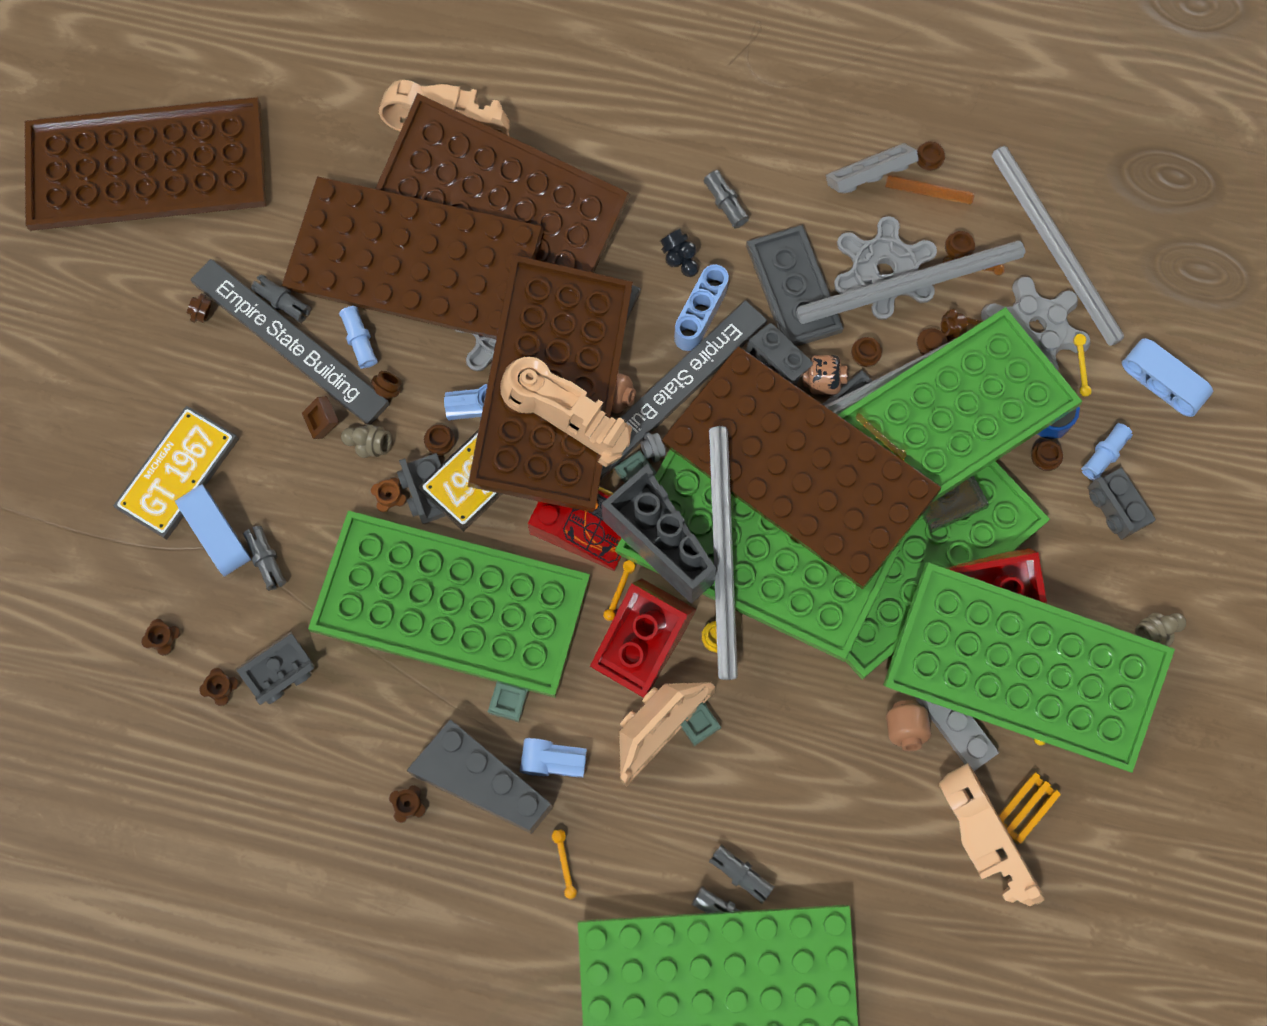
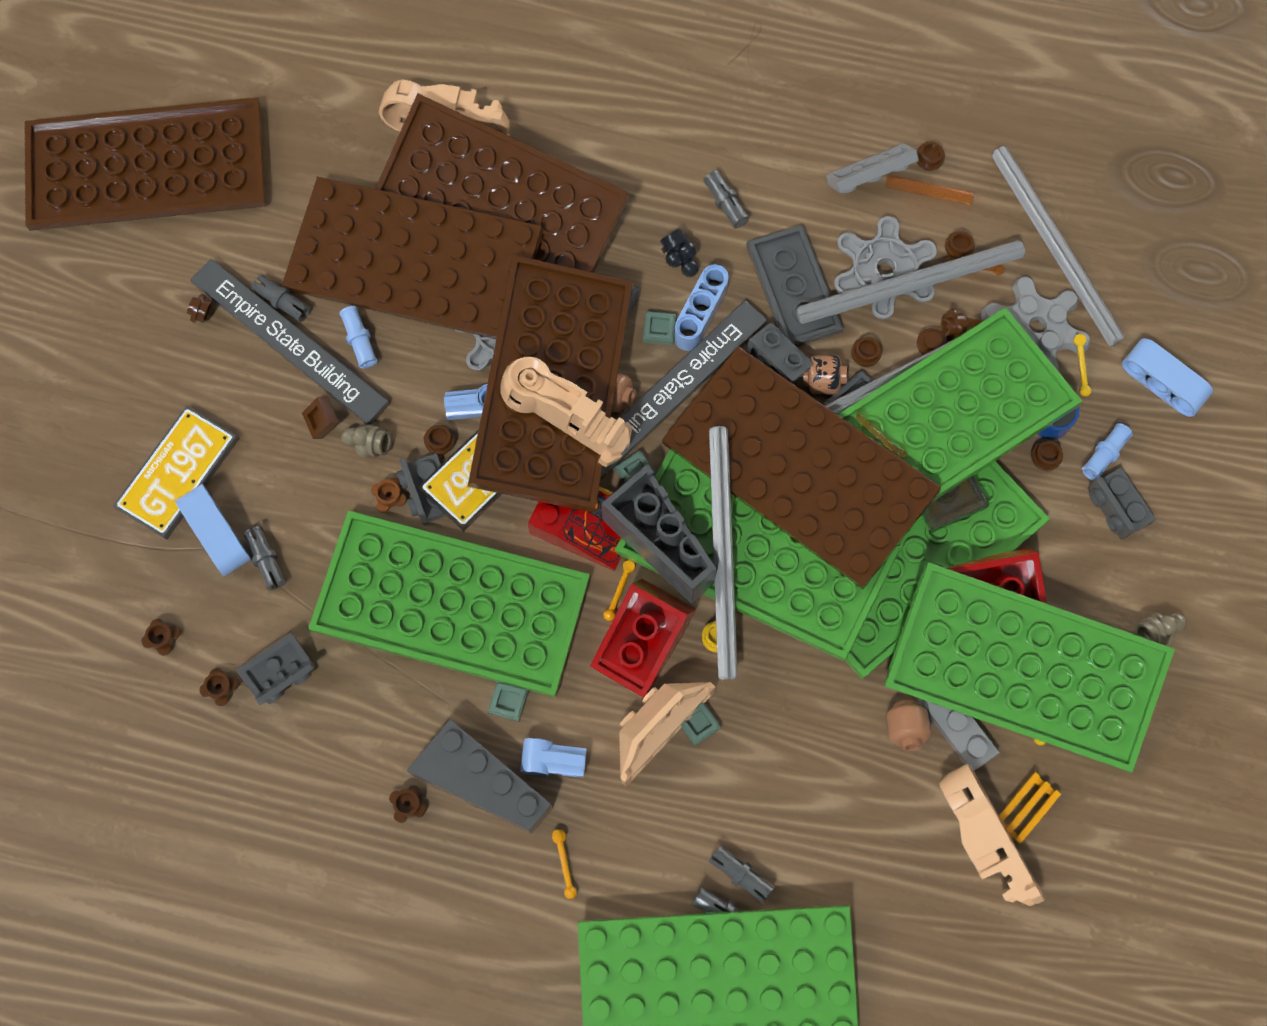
reddish brown plate [371,371,401,398] -> none
light grey plate [640,432,666,463] -> none
none -> sand green tile [643,311,676,346]

